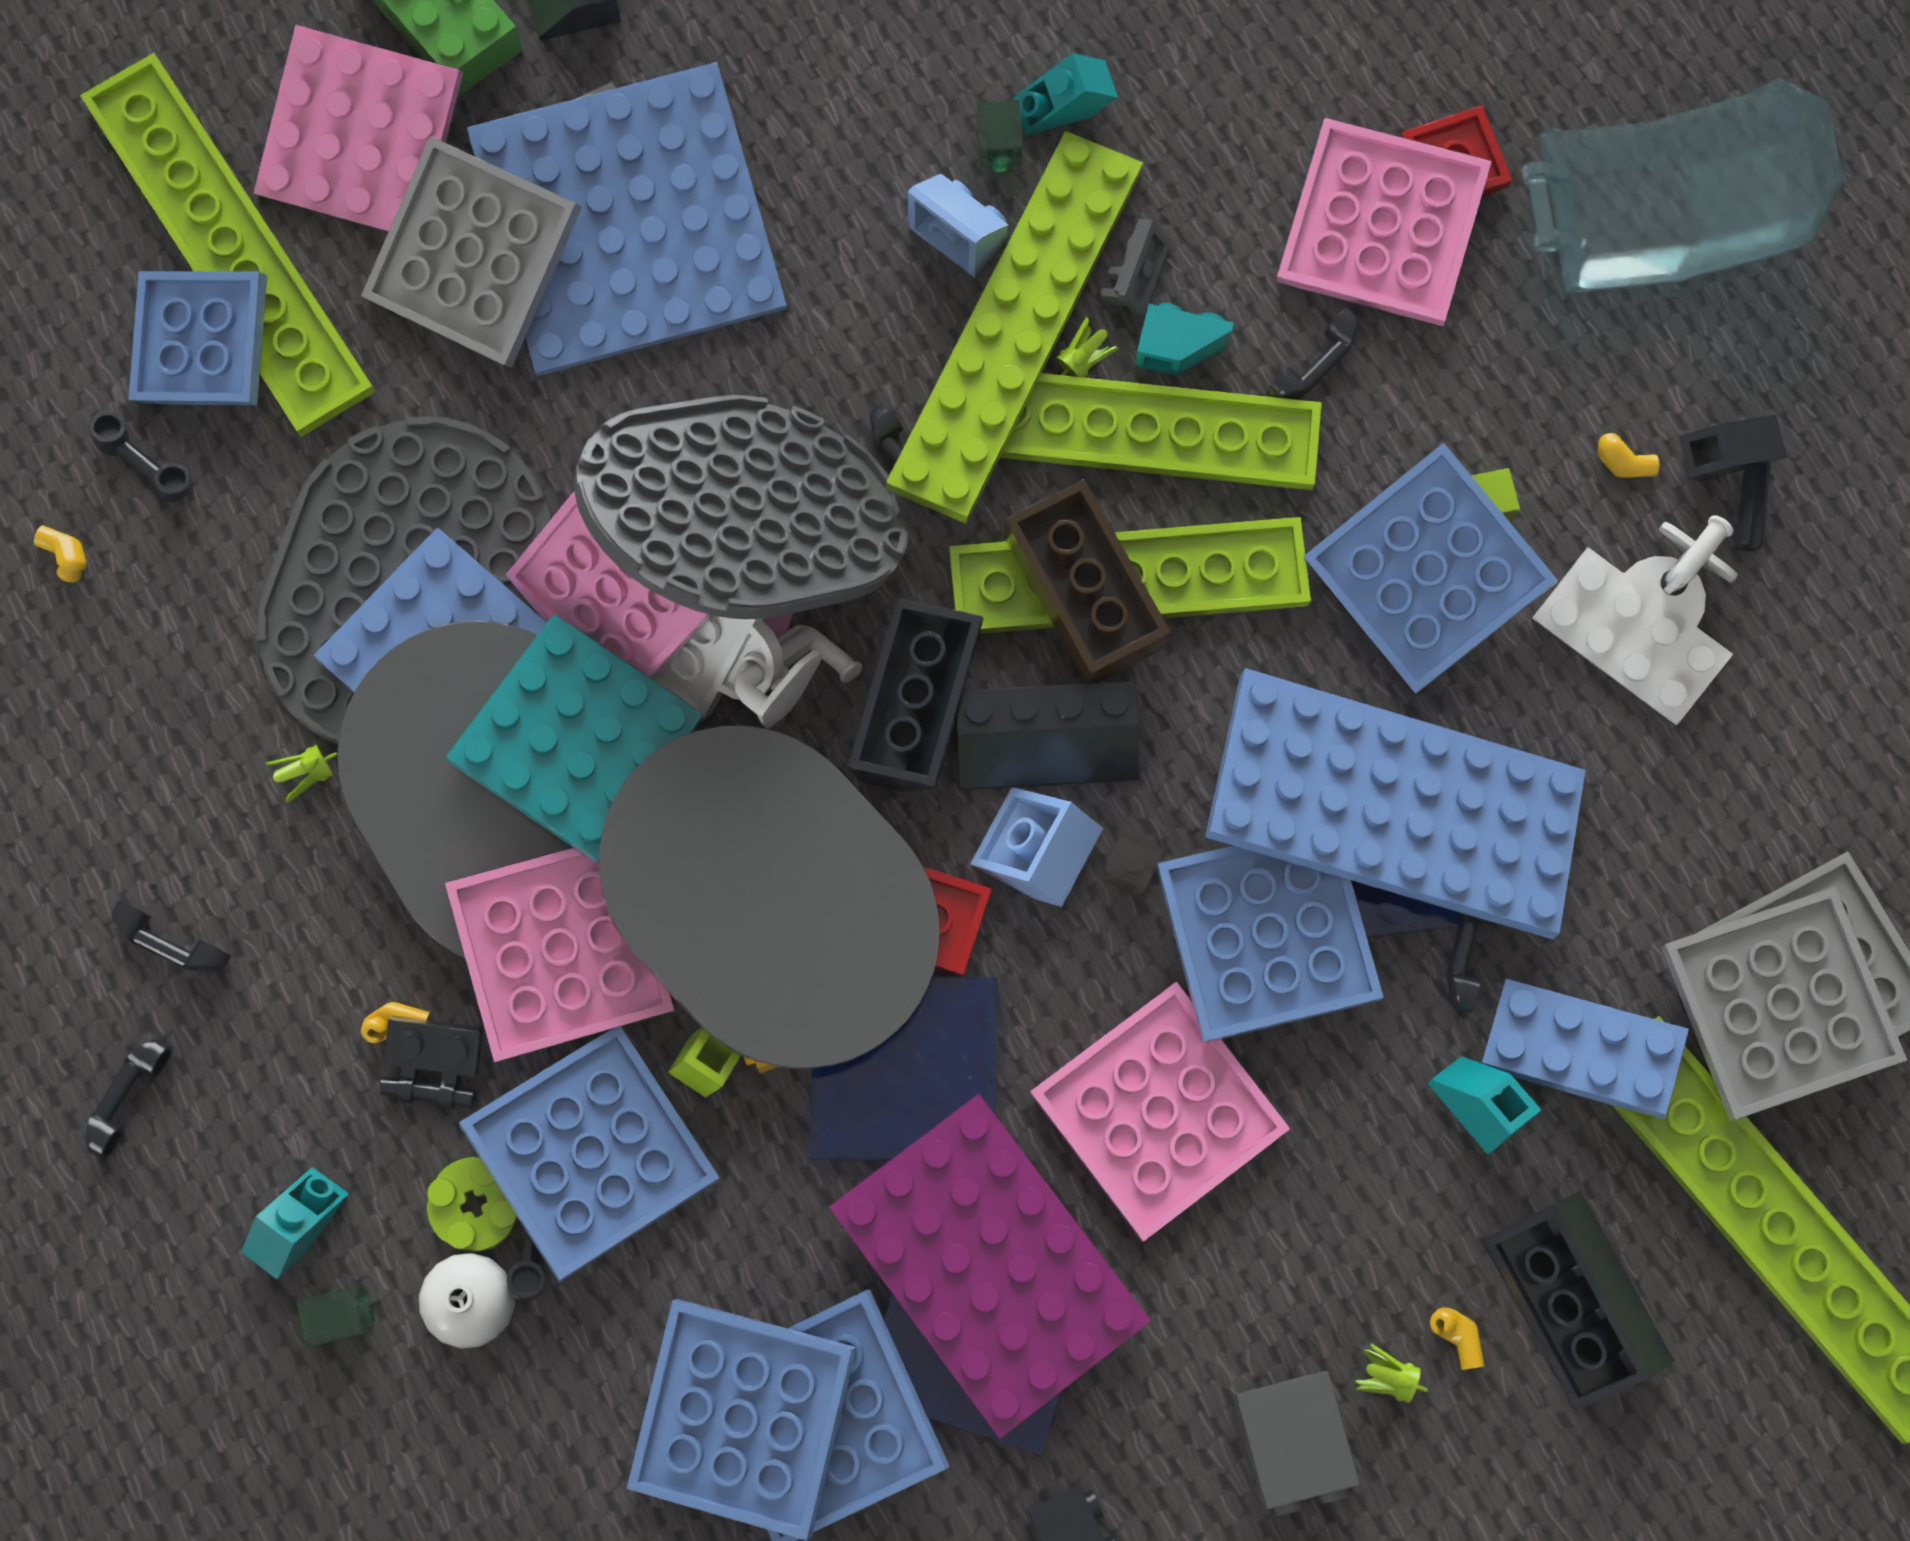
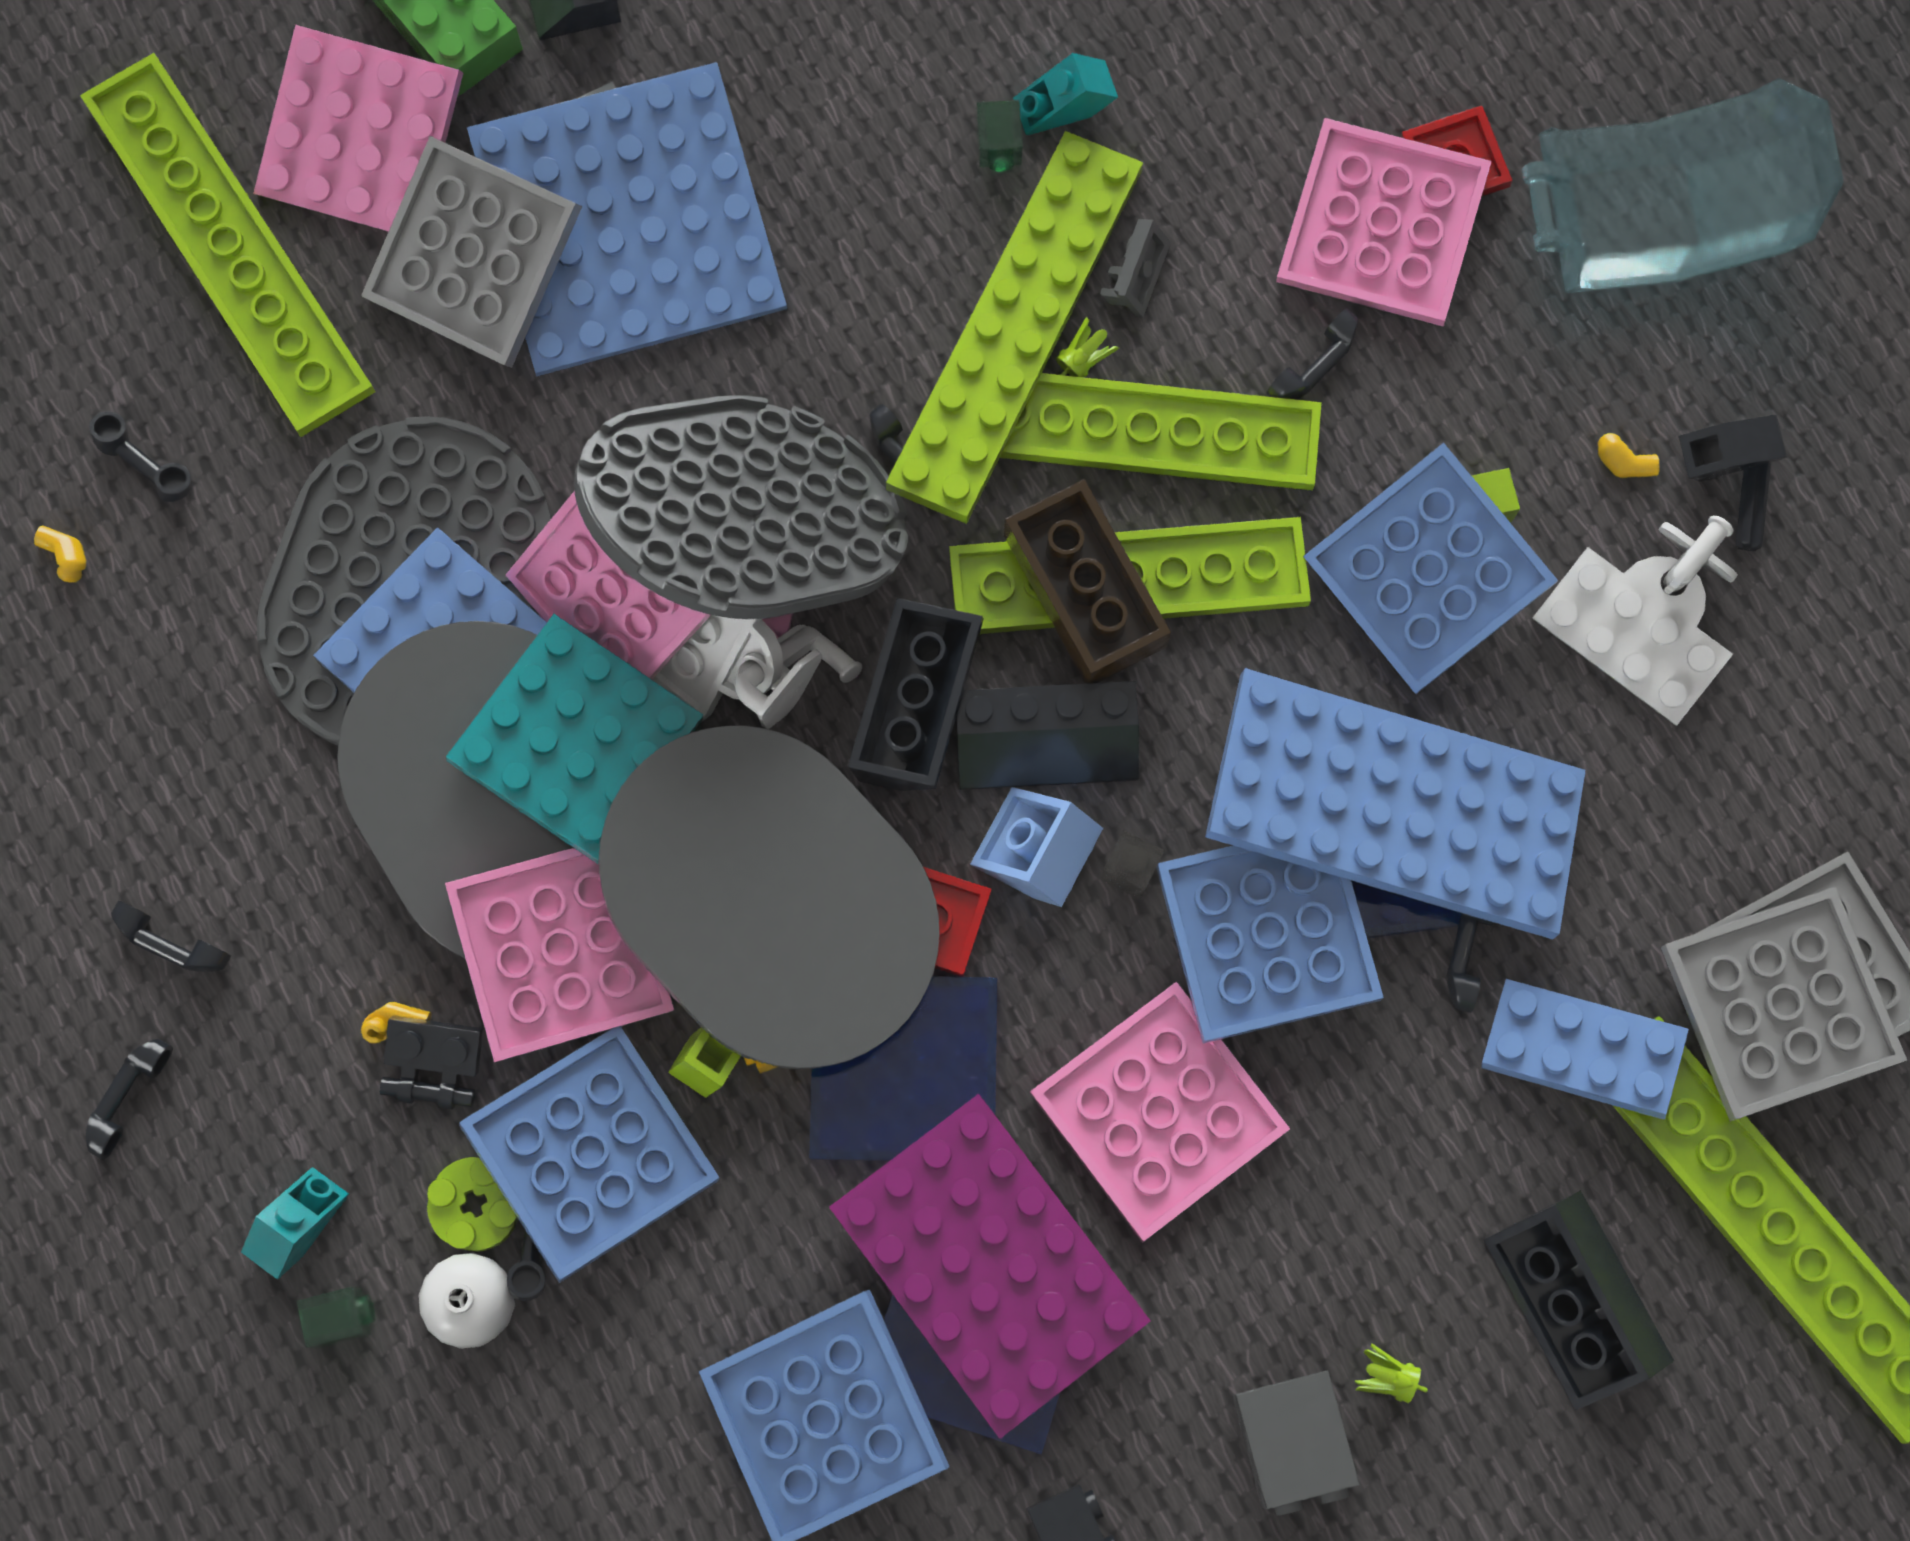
medium blue plate [128,271,267,406] -> none
lime piece [266,744,338,803] -> none
medium blue plate [627,1299,857,1541] -> none
light blue slope [908,174,1008,278] -> none
teal slope [1135,303,1234,376] -> none
teal slope [1427,1056,1541,1155] -> none
yellow arm [1430,1307,1485,1370] -> none

